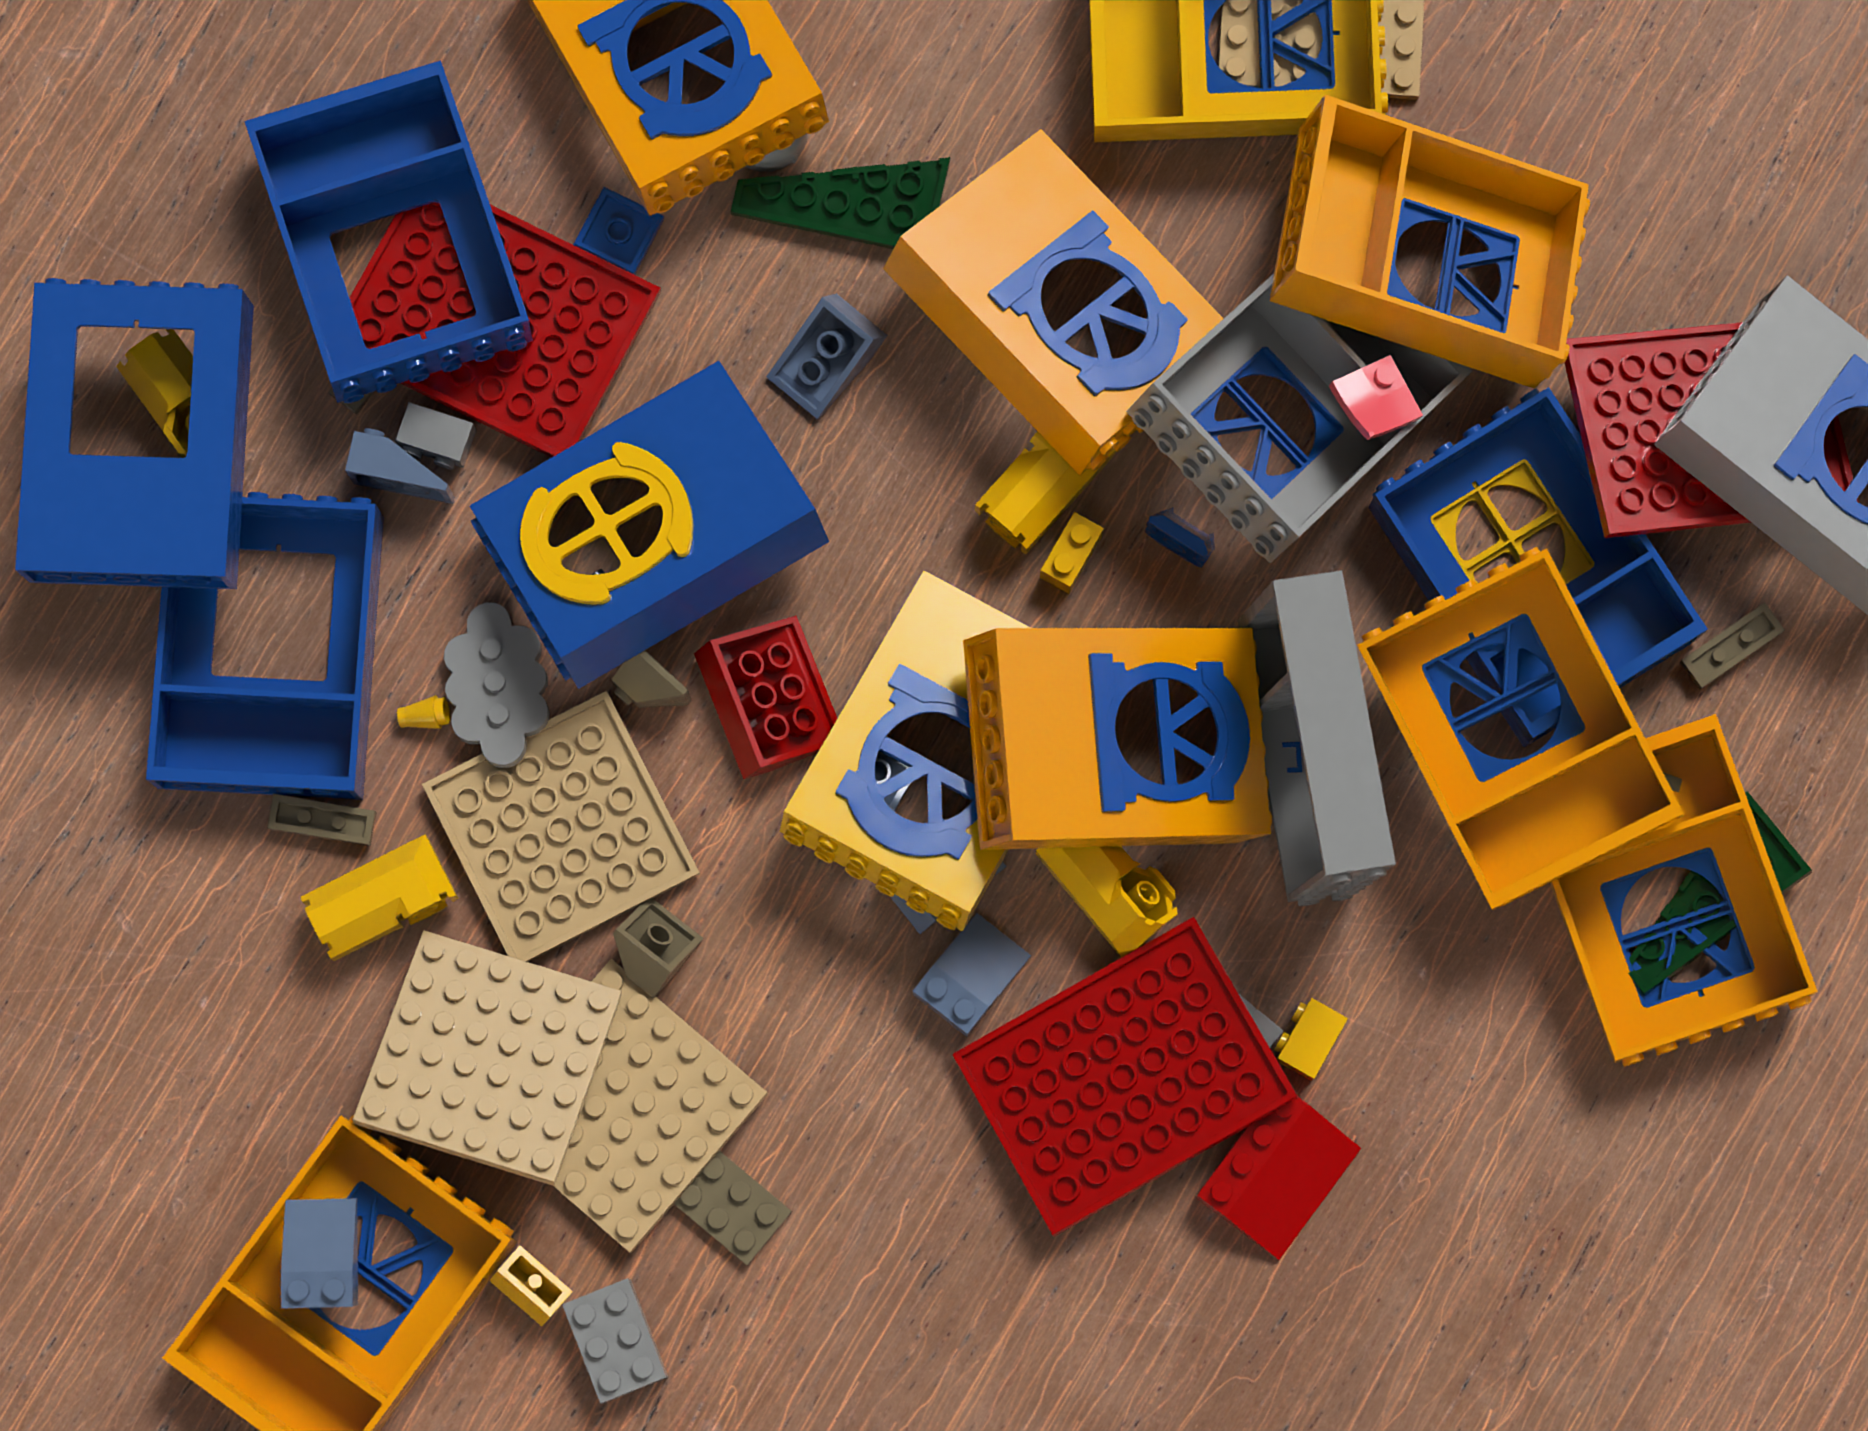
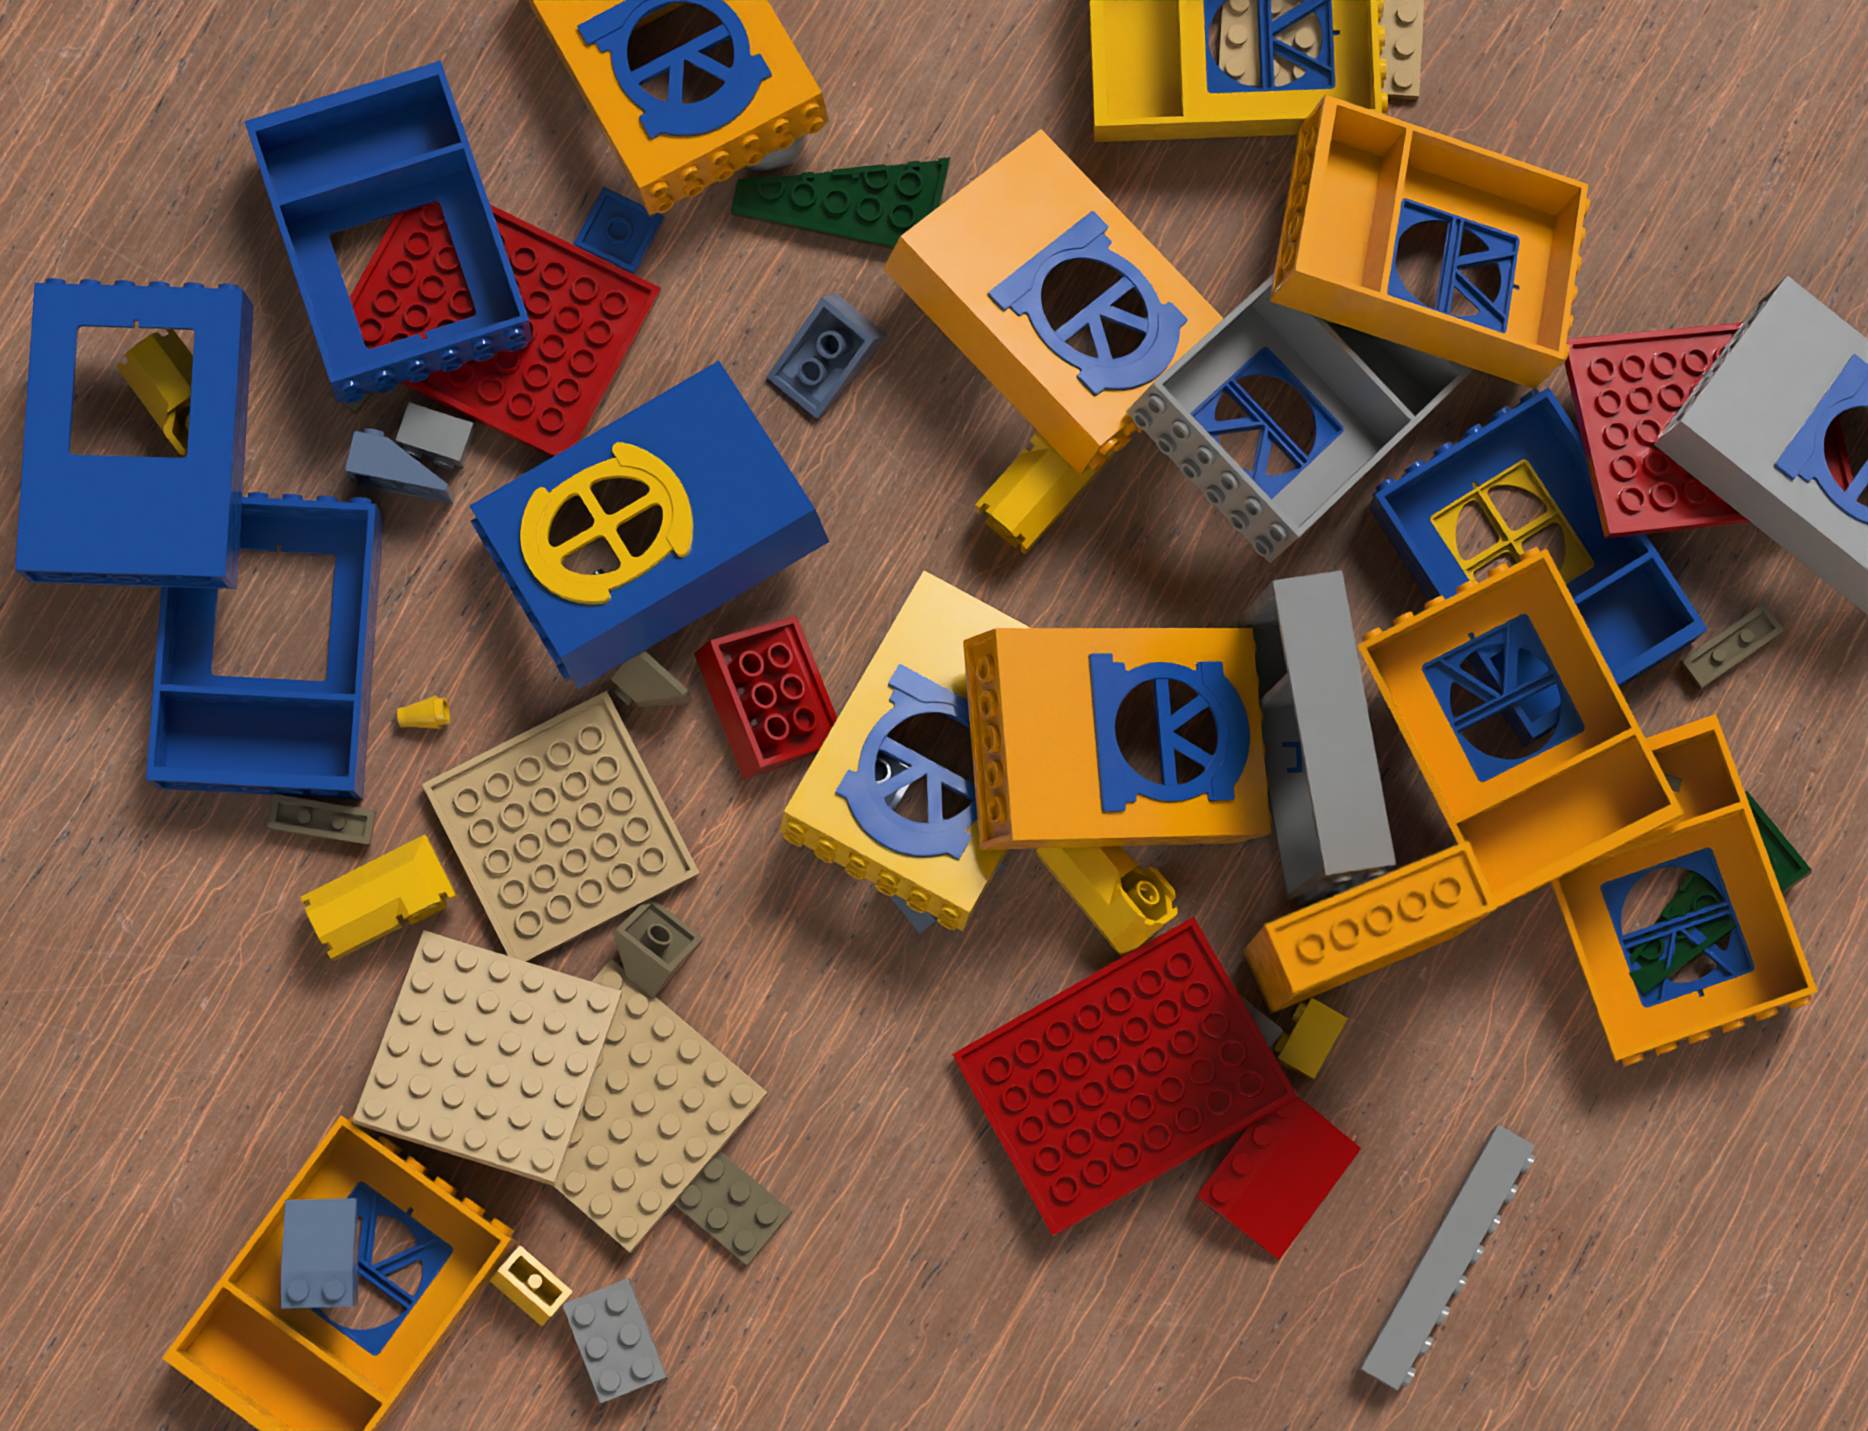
light grey plate [444,602,550,768] -> none
sand blue slope [913,913,1031,1037] -> none
yellow brick [1040,512,1104,594] -> none
blue slope [1145,507,1215,568] -> none
coral plate [1329,355,1423,440] -> none
none -> light orange panel [1243,841,1497,1015]
none -> light grey brick [1358,1124,1536,1390]

